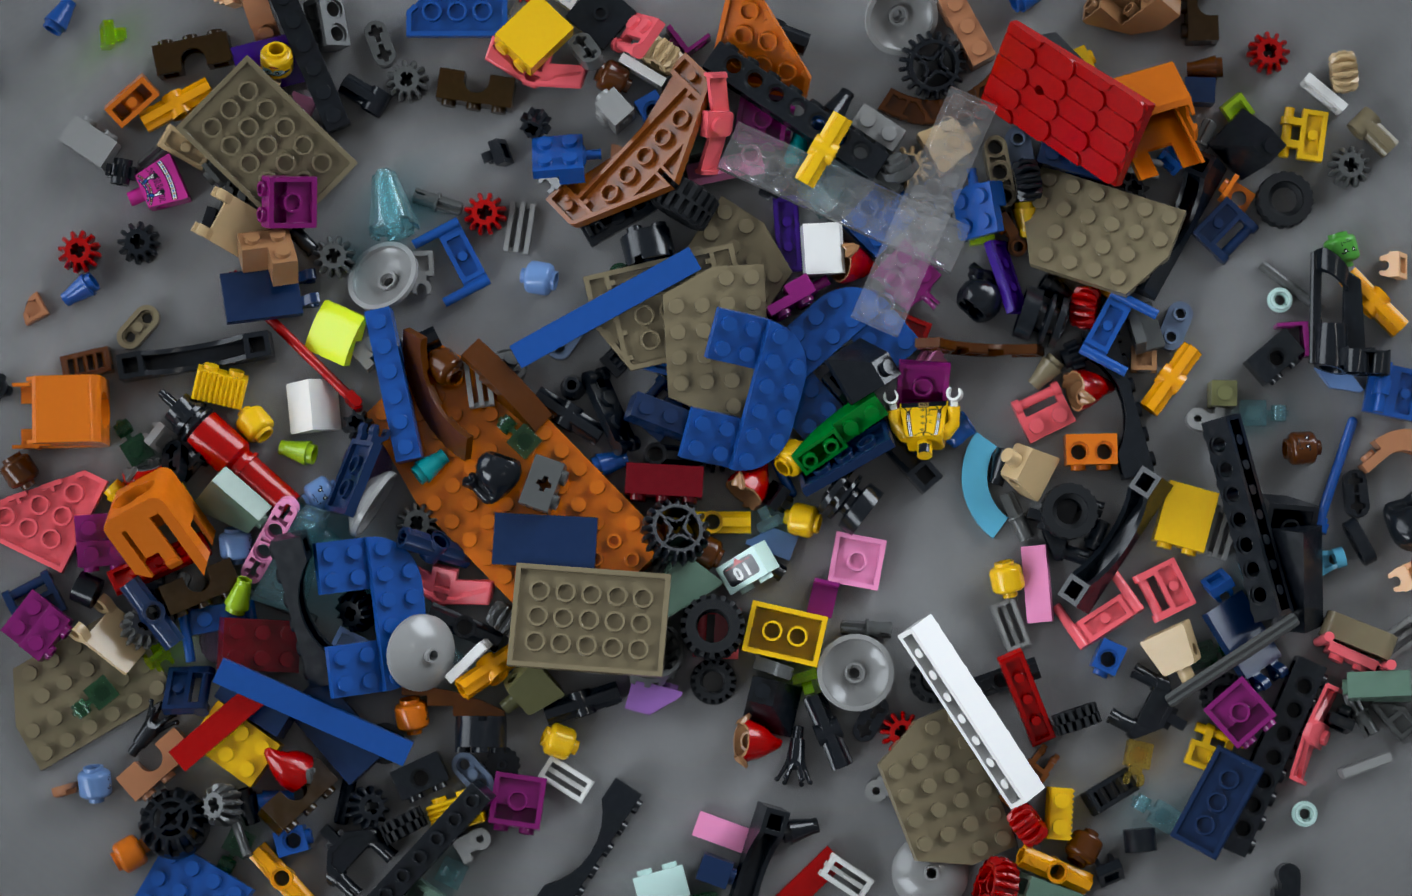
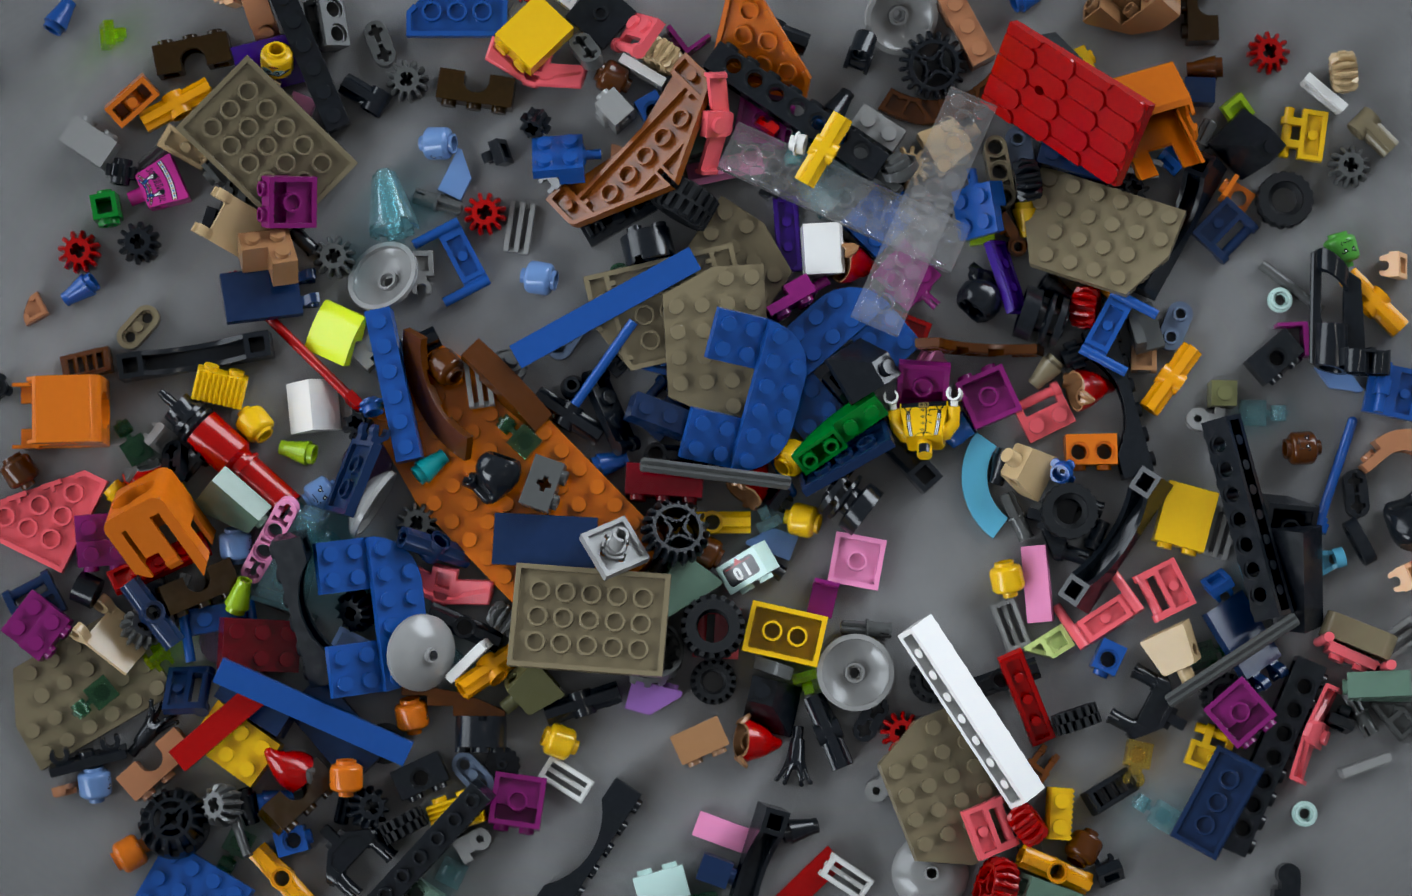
black piece [1123,827,1157,853] -> none
none -> black plate [49,733,128,778]
none -> green brick [89,189,124,228]
none -> orange head [329,758,363,797]
none -> blue plate [359,396,384,418]
none -> medium blue head [418,127,458,160]
none -> medium blue tile [438,148,472,202]
none -> blue piece [571,318,638,408]
none -> light grey plate [579,515,650,581]
none -> dark grey axle [639,457,791,490]
none -> medium nougat brick [670,716,730,768]
none -> red tile [754,116,780,139]
none -> white plate [788,131,808,156]
none -> black piece [843,29,877,75]
none -> magenta plate [954,363,1023,431]
none -> coral plate [960,795,1020,861]
none -> yellowish green slope [1023,623,1075,659]
none -> blue plate [1050,458,1075,484]

